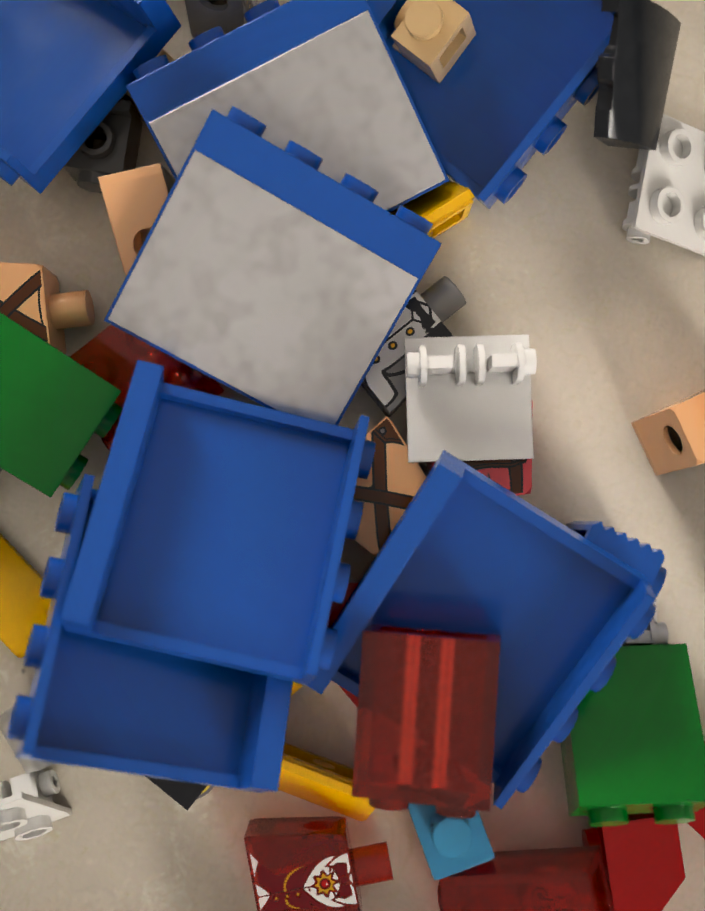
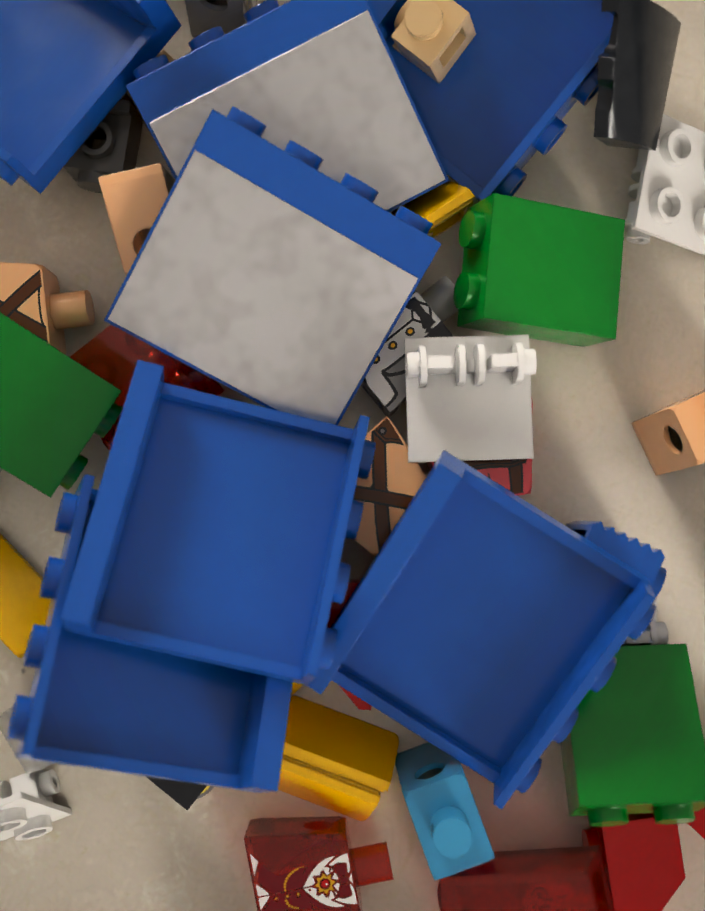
clear red brick [352,624,501,819] -> none
none -> yellow slope [283,695,399,792]
none -> green brick [453,193,625,347]

